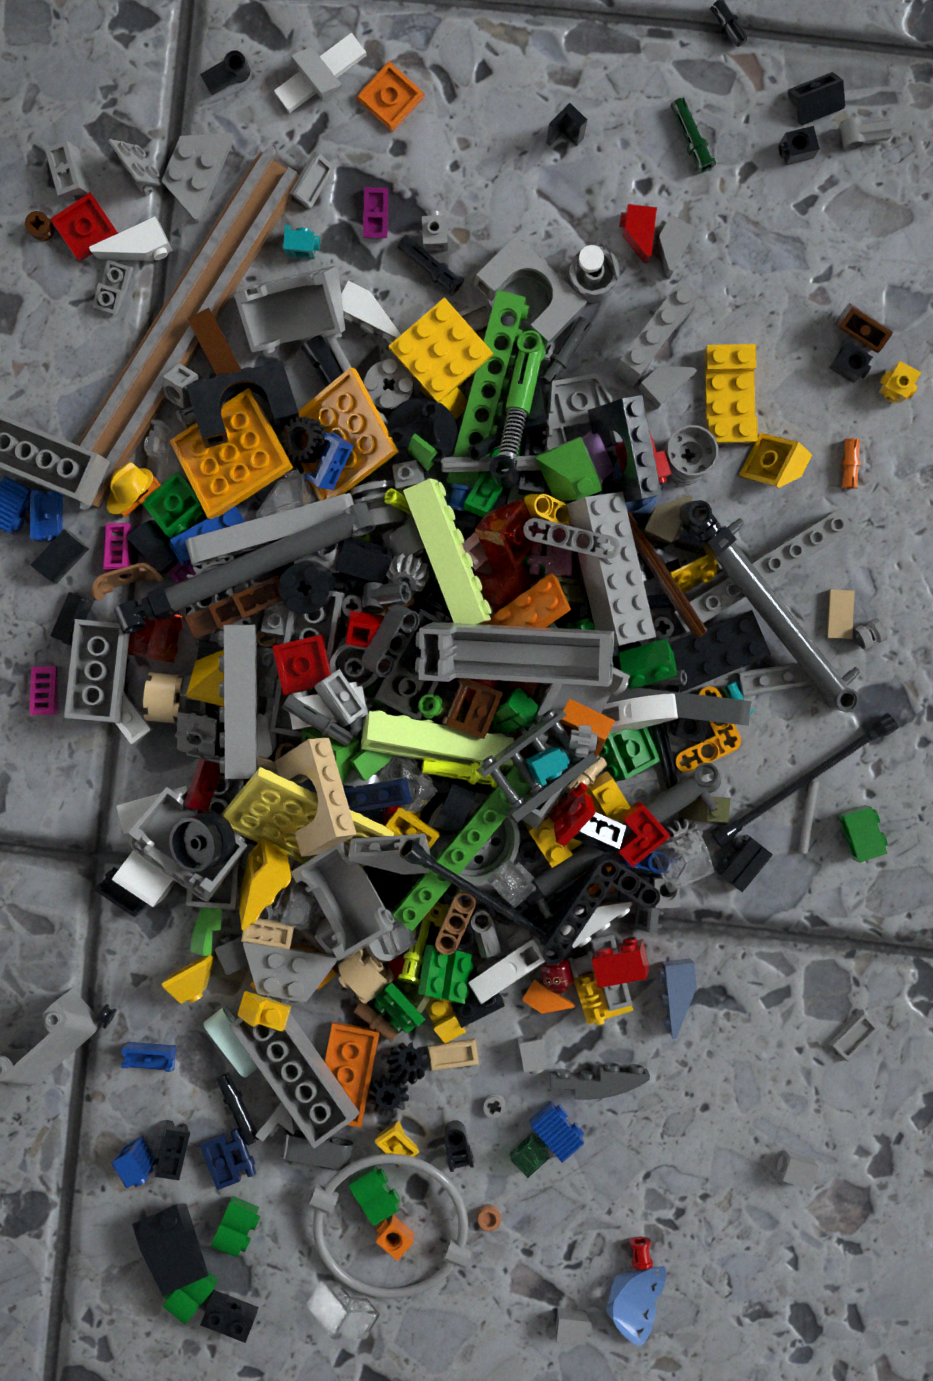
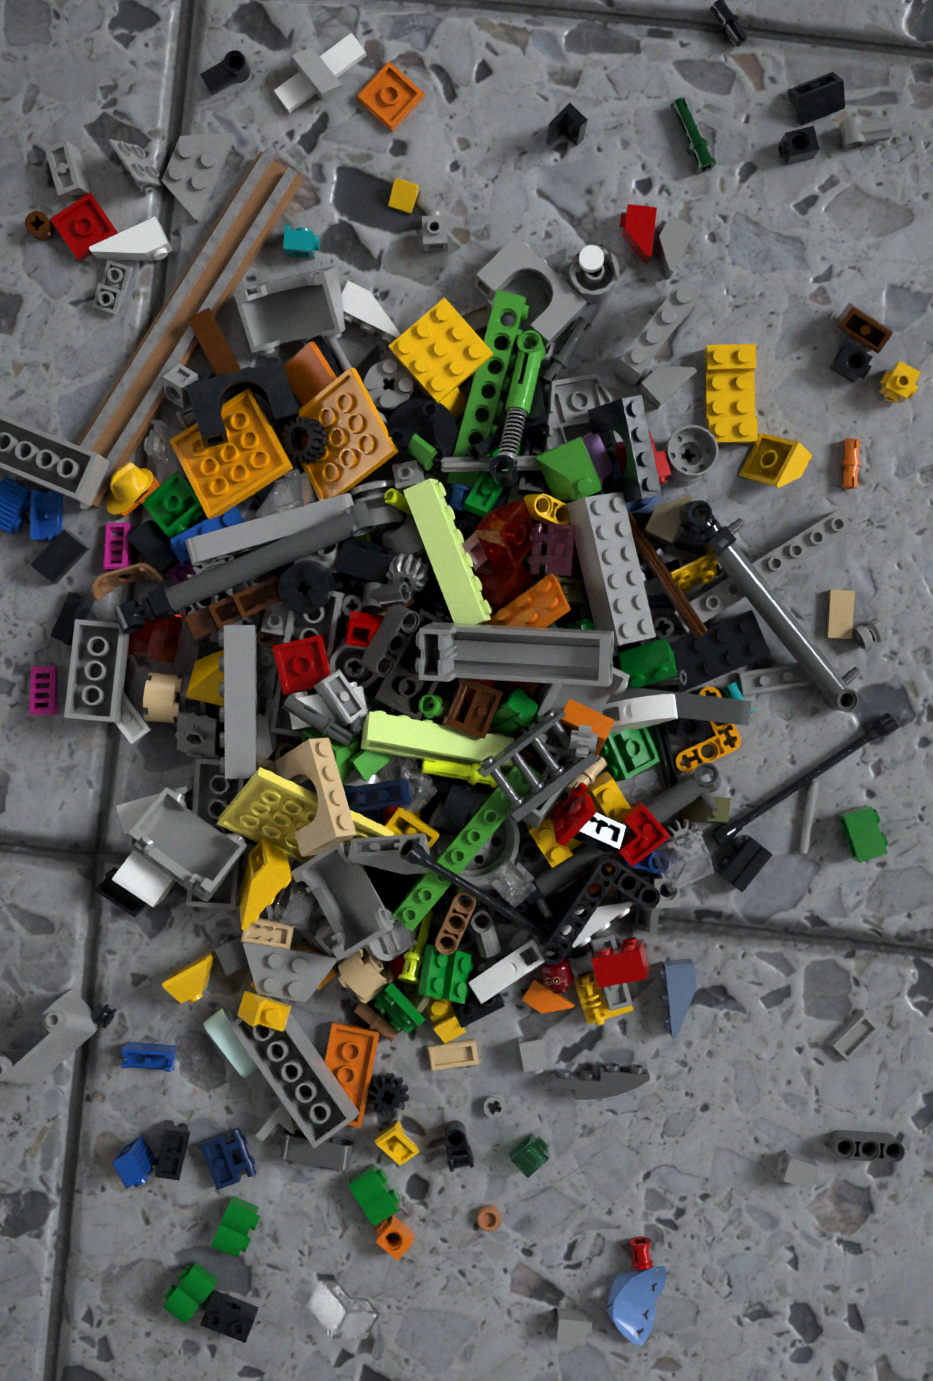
black slope [132,1203,209,1296] -> none
black wheel [169,811,236,872] -> none
dark red plate [183,758,221,811] -> none
bright green slope [190,907,222,956] -> none
black pin [215,1072,259,1146] -> none
light grey tile [289,152,335,209] -> none
blue hinge [305,432,354,490] -> none
light grey piece [308,1153,473,1299] -> none
magenta slope [363,187,389,238] -> none
black gear [386,1042,428,1085] -> none
black pin [397,235,464,296] -> none
yellow plate [423,901,449,927] -> none
light grey beam [524,518,620,559] -> none
teal brick [526,746,569,786] -> none
blue brick [530,1101,584,1163] -> none
none -> orange tile [284,341,337,406]
none -> yellow slope [388,178,419,214]
none -> dark grey beam [828,1130,905,1163]

